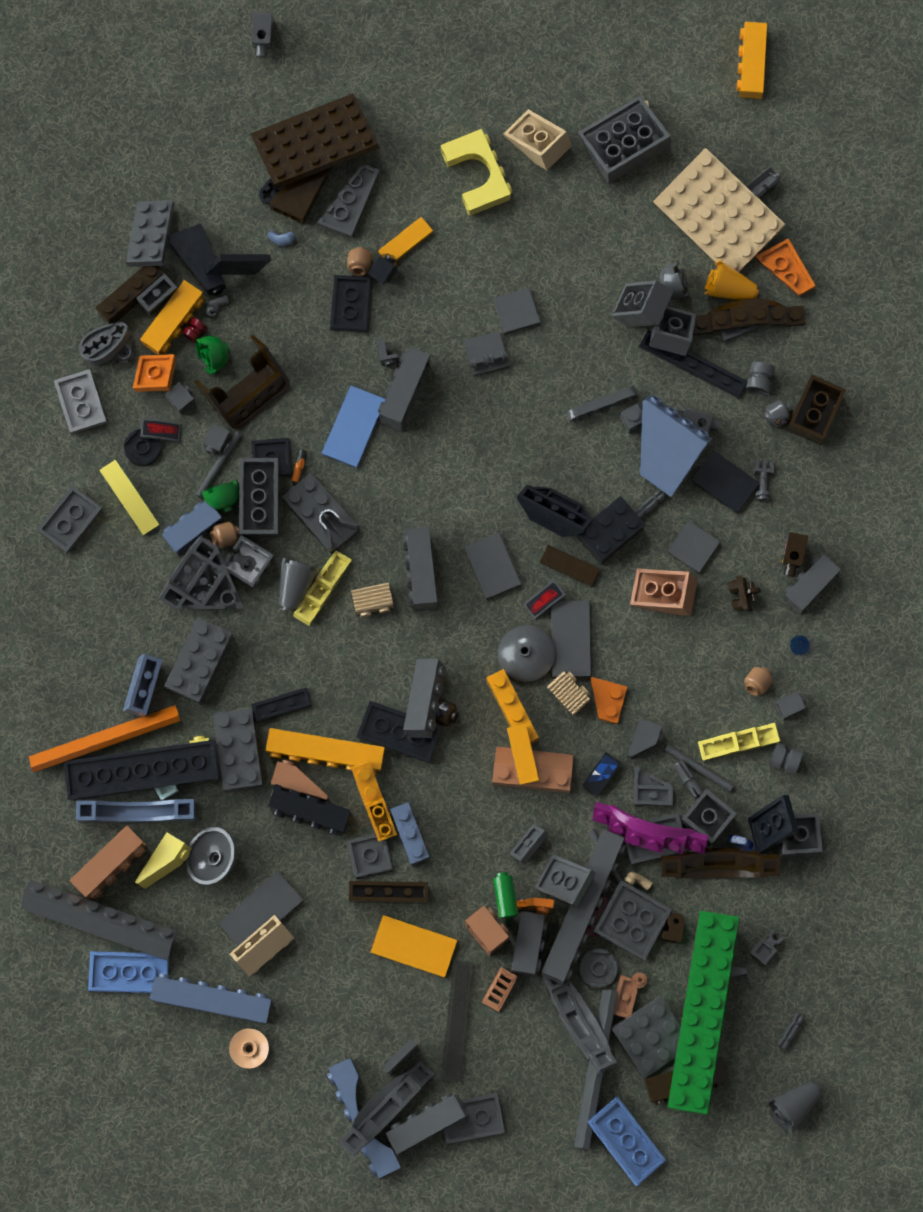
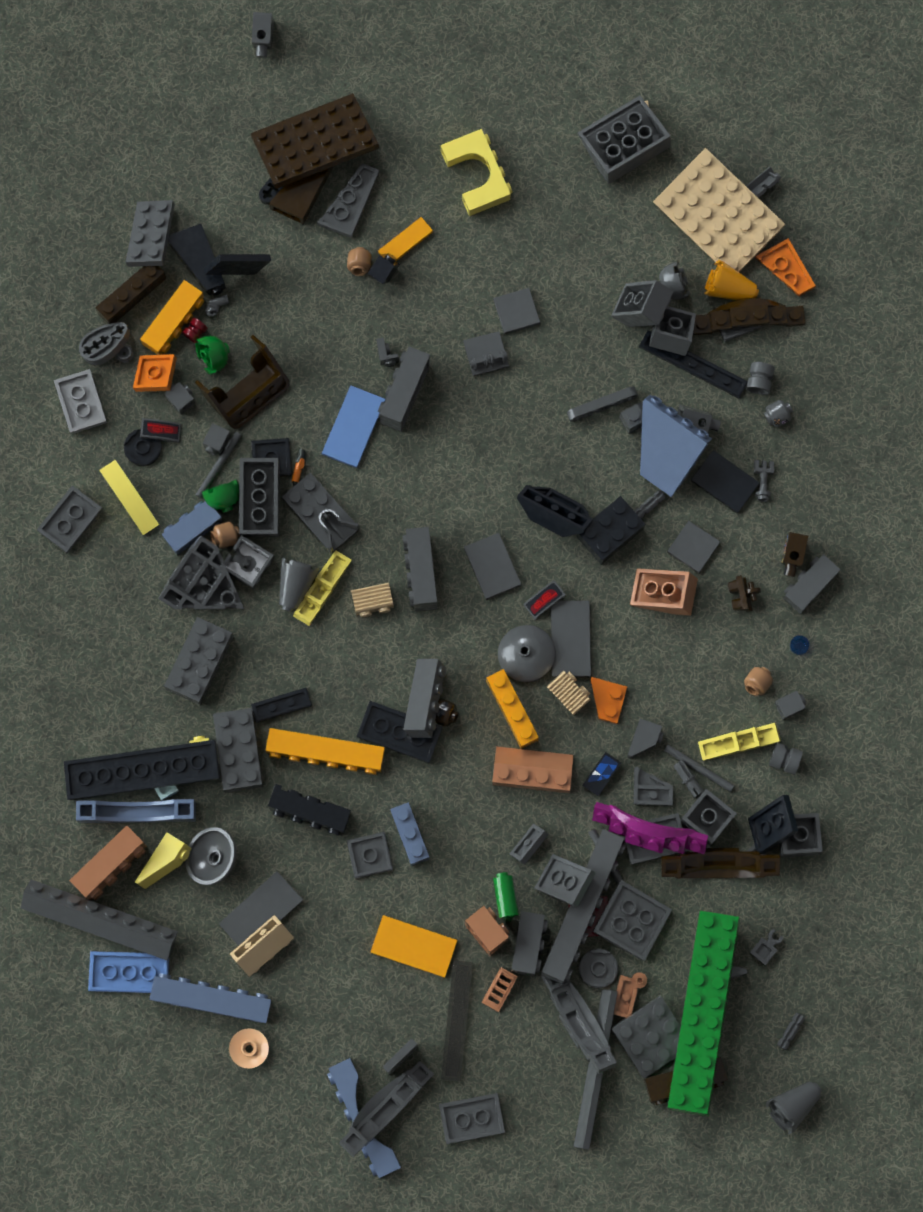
orange tile [29,705,181,772] -> none
sand blue brick [123,654,162,717] -> none
dark grey brick [136,273,177,316] -> none
sand blue arm [267,230,296,247] -> none
nougat slope [271,760,329,802] -> none
black tile [330,275,371,333] -> none
dark brown brick [349,881,428,904] -> none
light orange slope [350,760,397,842] -> none
dark grey brick [386,1093,469,1154] -> none
tan slope [503,109,572,170] -> none
light orange tile [507,724,539,785] -> none
orange wing [517,898,554,916] -> none
dark brown tile [540,545,600,587] -> none
medium blue tile [587,1097,666,1186] -> none
tan arm [625,872,653,891] -> none
dark brown leg [661,913,685,944] -> none
clear blue tile [728,834,754,850] -> none
light orange brick [736,22,767,99] -> none
dark brown brick [787,374,846,445] -> none

